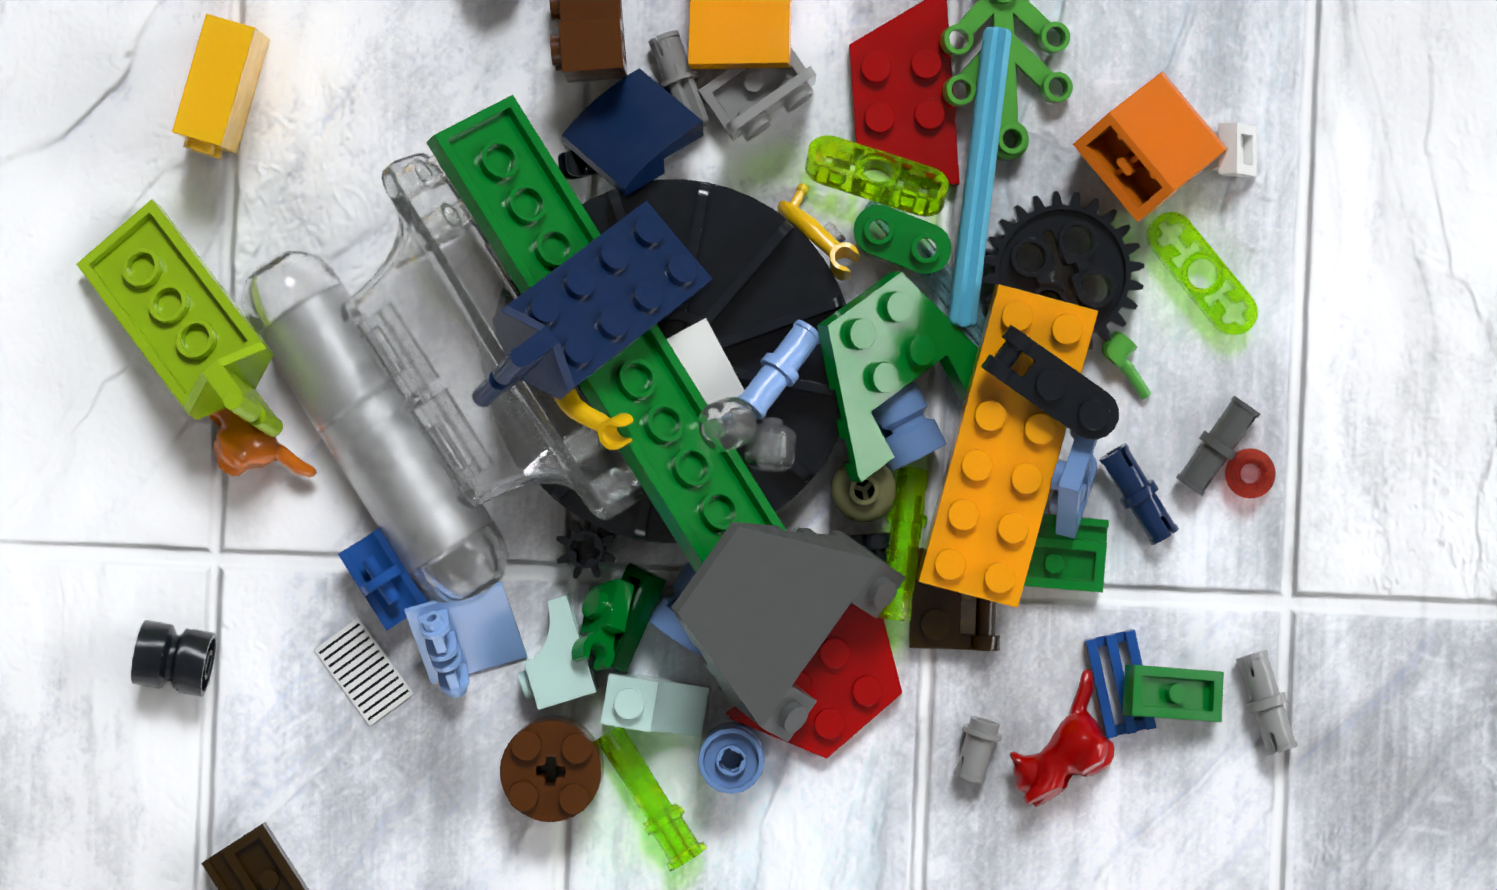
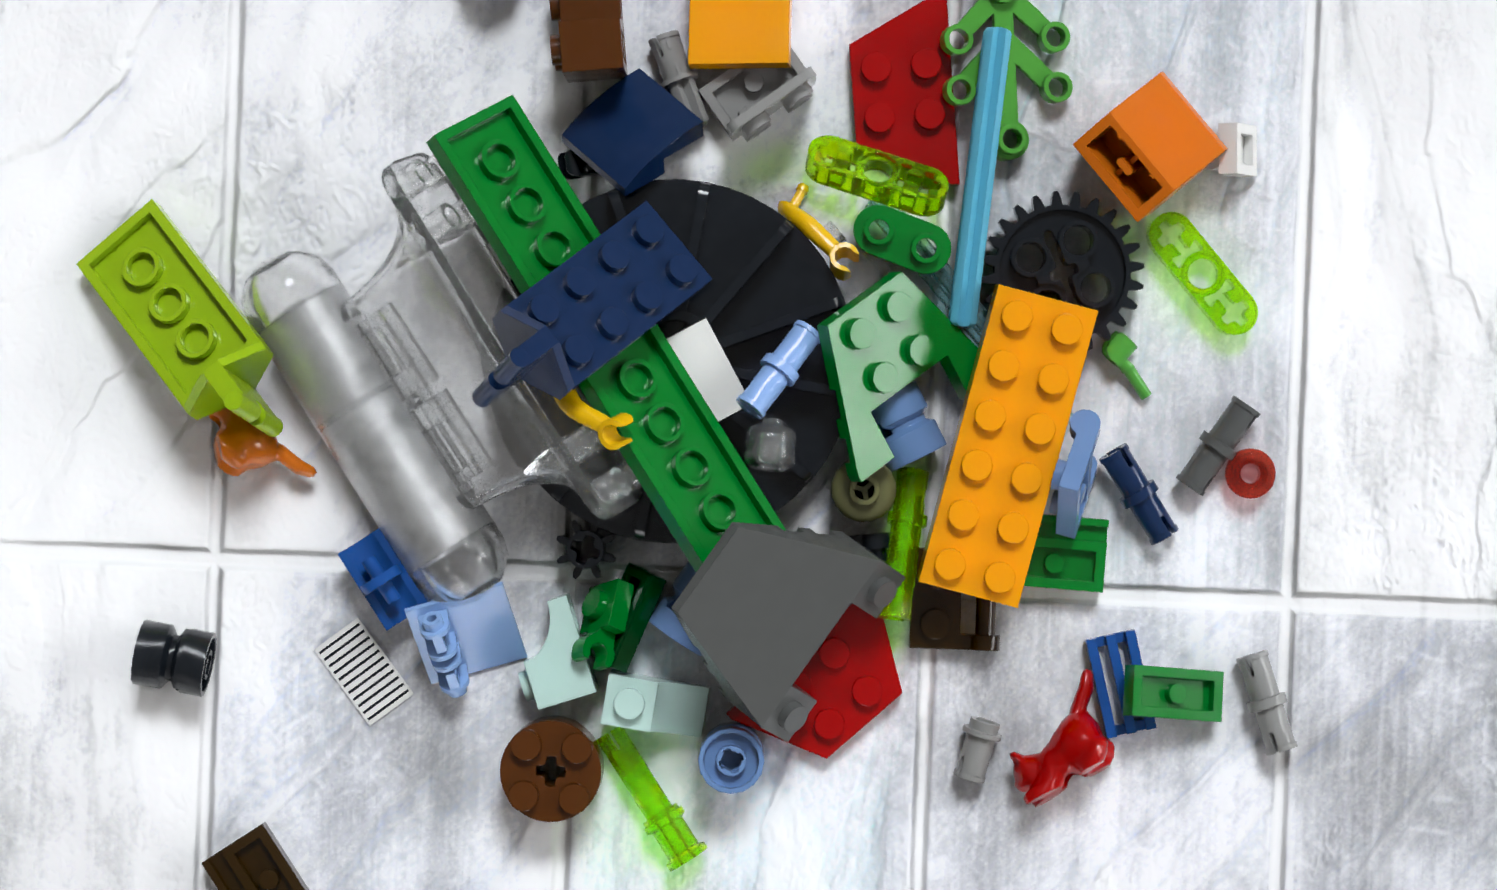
yellow brick [172,13,270,159] -> none
clear piece [698,397,757,452] -> none
black plate [981,324,1119,440] -> none

